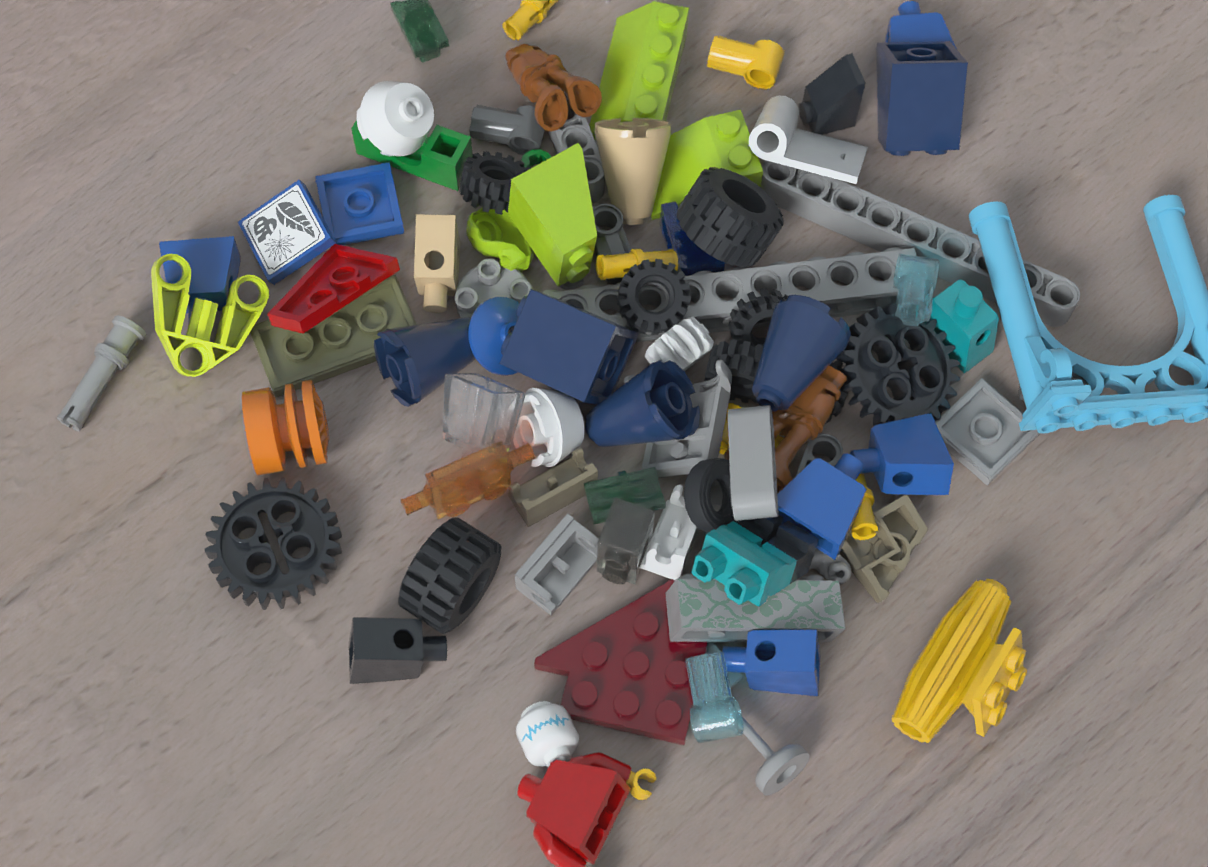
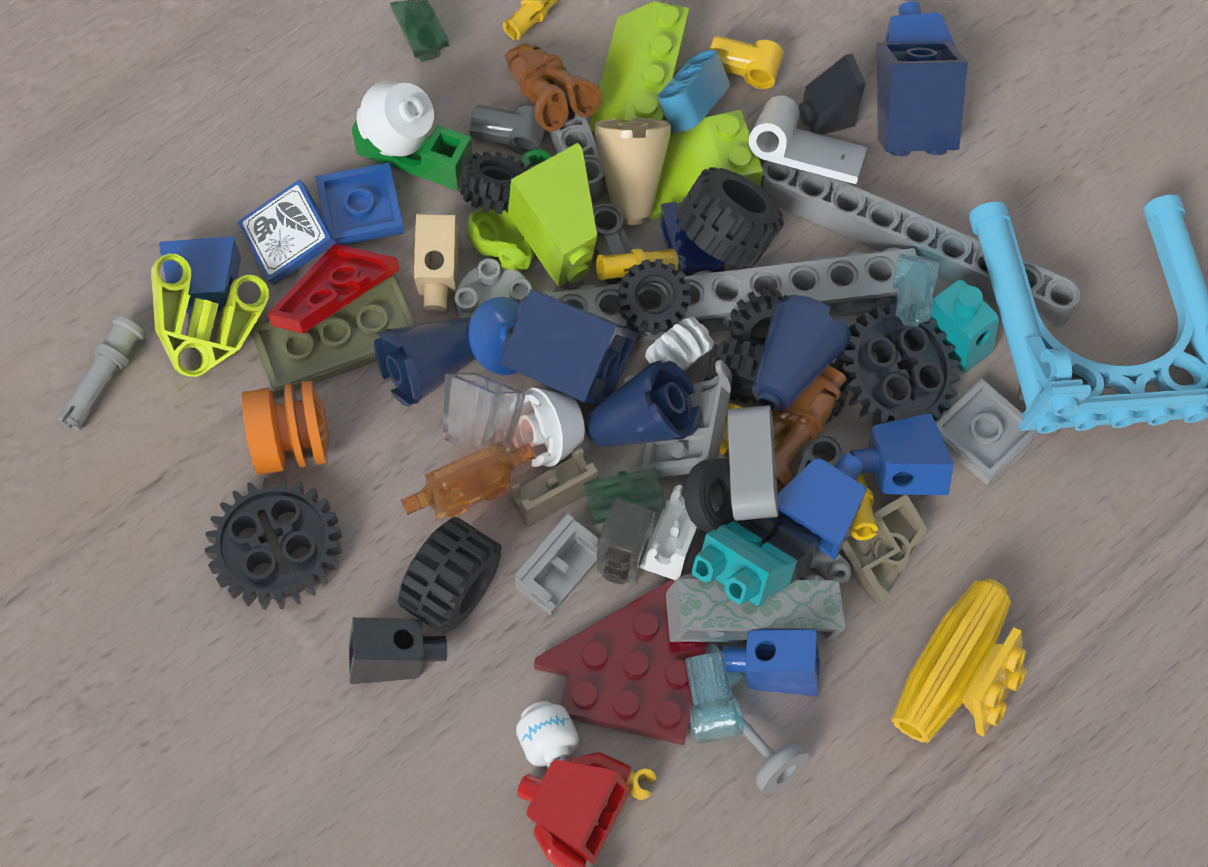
none -> dark azure beam [657,50,730,133]

